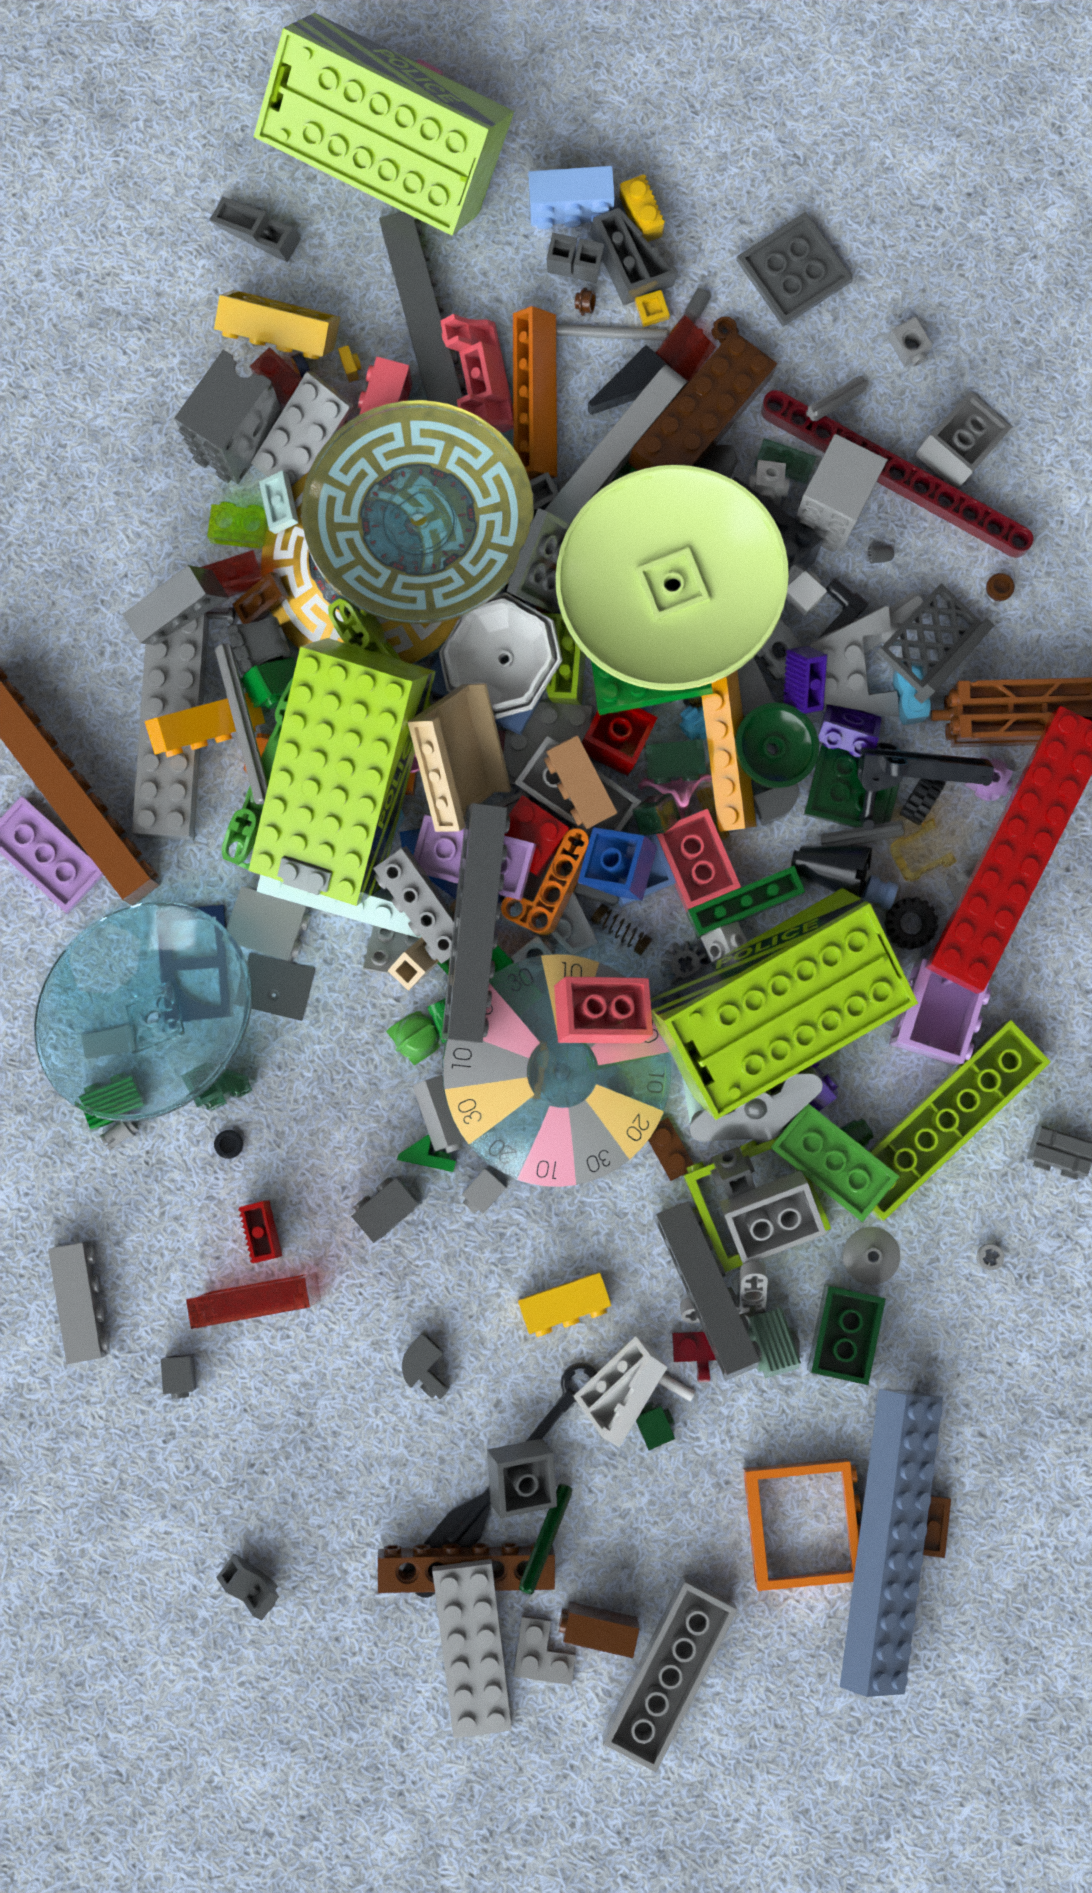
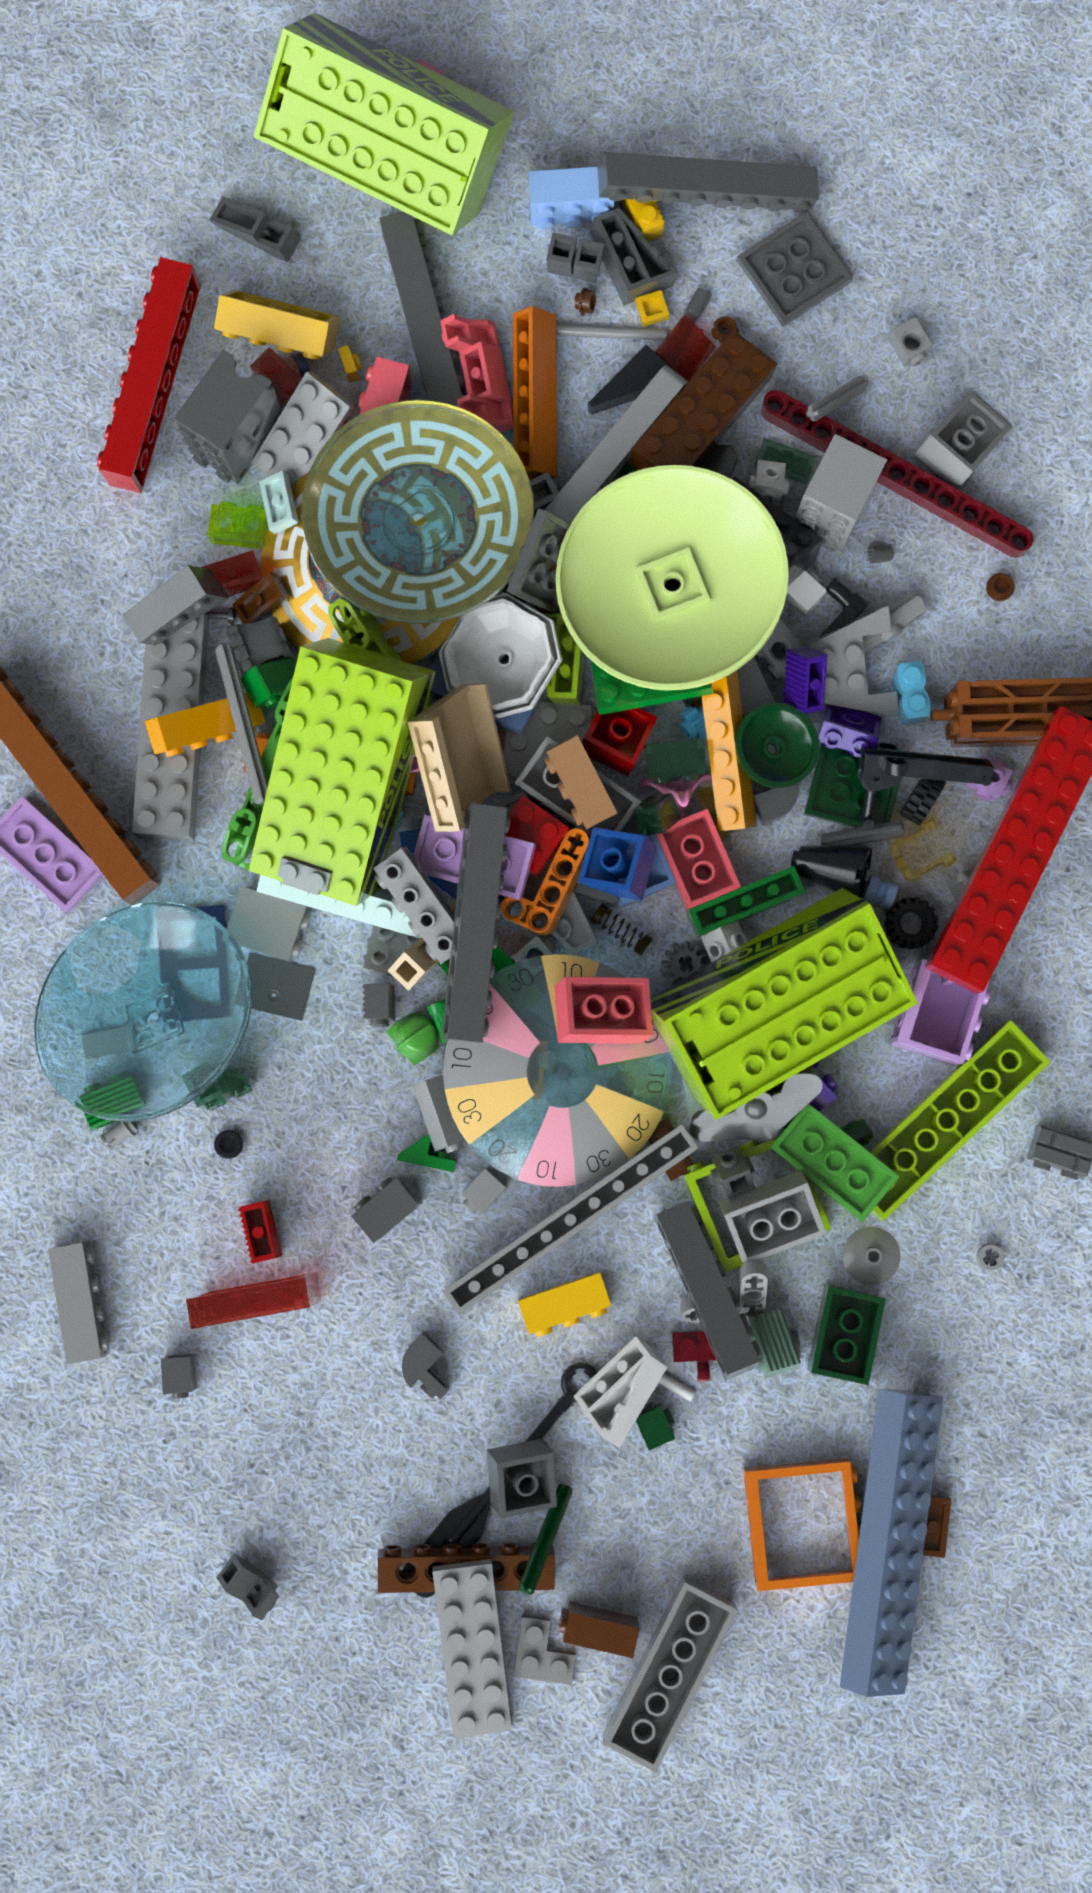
dark grey fence [877,583,995,704] -> none
none -> red brick [97,257,201,494]
none -> dark grey brick [362,983,395,1027]
none -> light grey brick [442,1124,699,1315]
none -> dark grey brick [597,152,819,213]

